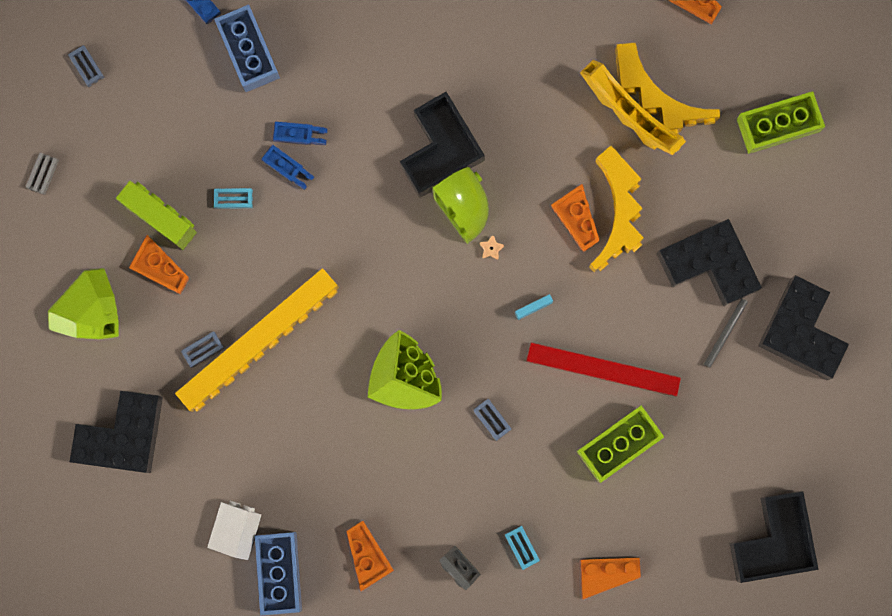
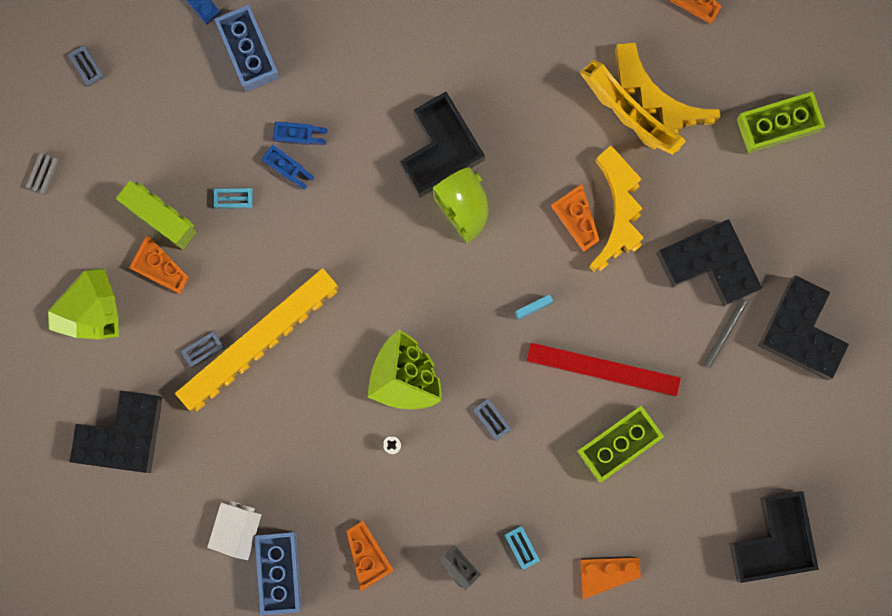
light nougat plate [480,236,504,260] -> none
none -> white bush [383,437,401,454]

